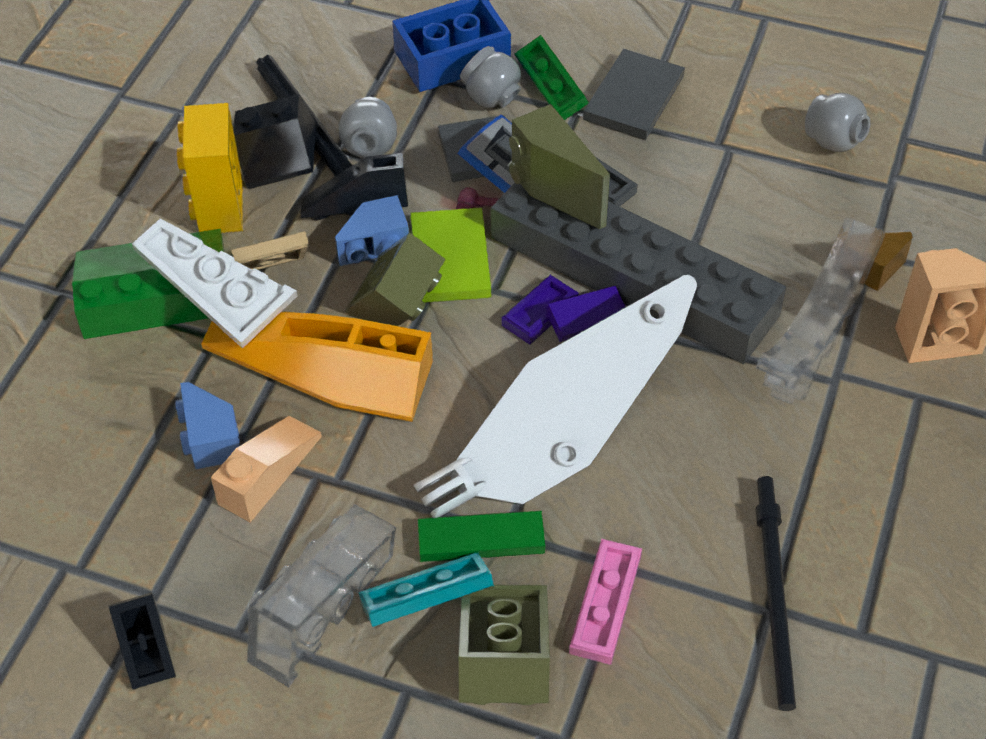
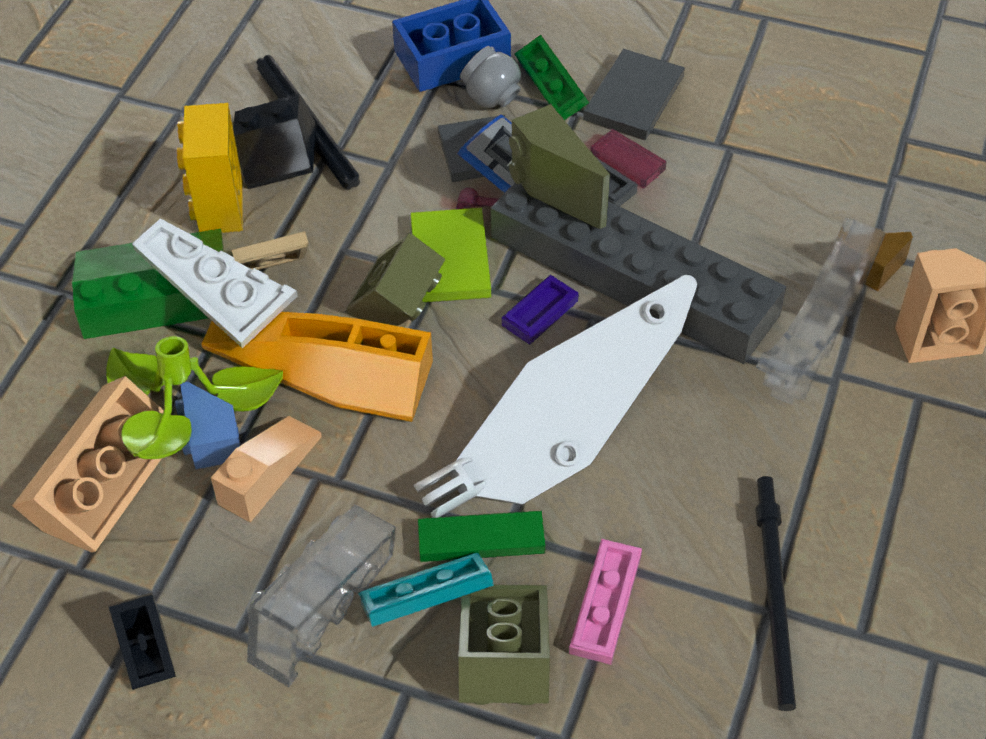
black slope [300,153,408,220] -> none
medium blue slope [335,195,409,266] -> none
light grey piece [339,97,397,159] -> none
dark purple tile [545,286,626,342] -> none
light grey piece [805,93,870,152] -> none
none -> light nougat slope [12,376,164,553]
none -> lime plant [106,336,283,459]
none -> clear pink tile [590,129,667,188]

